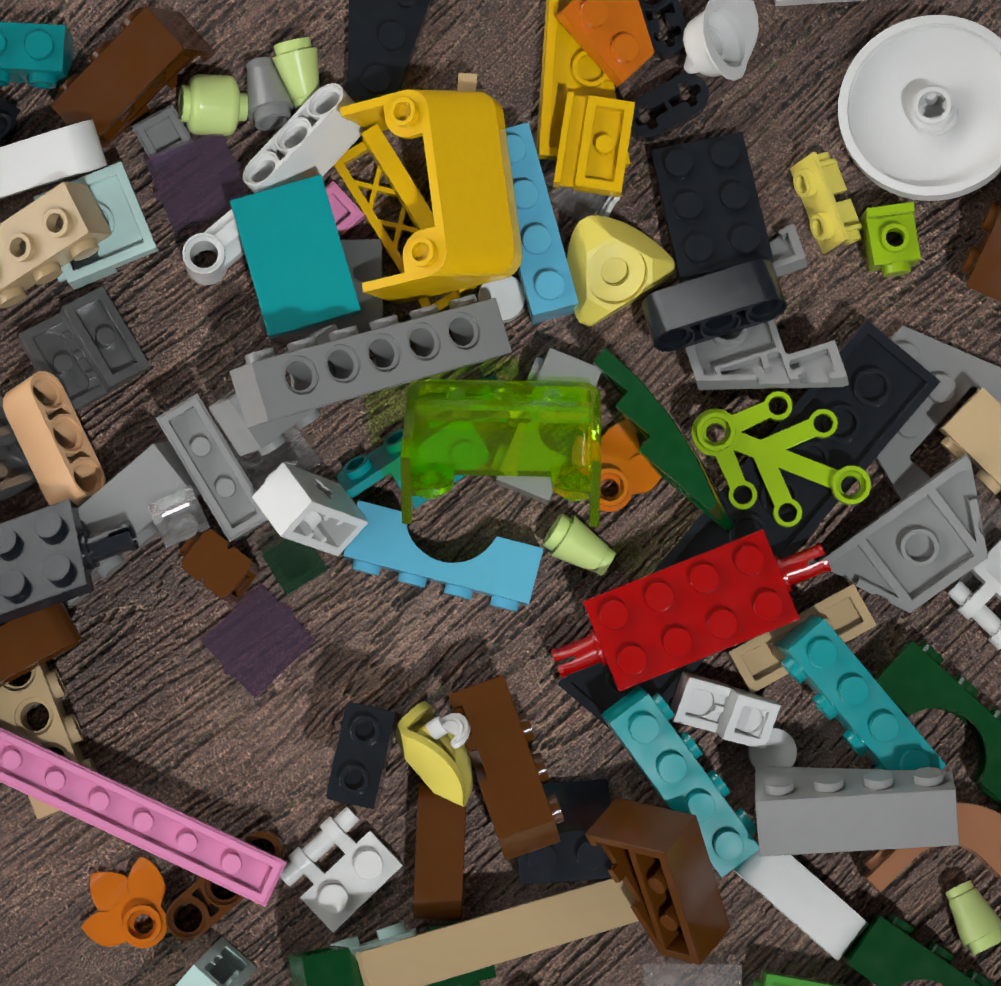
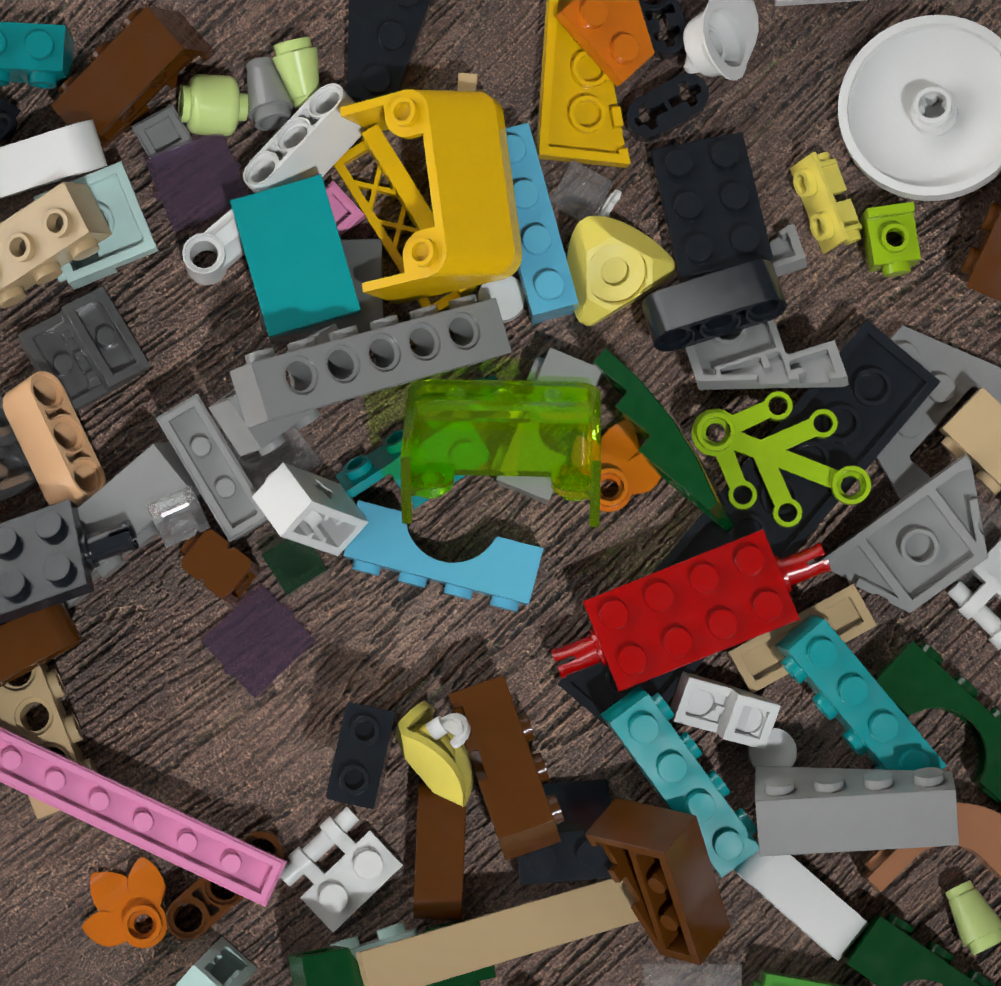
yellowish green cone [542,513,616,576] -> none
yellow plate [553,92,635,198] -> none

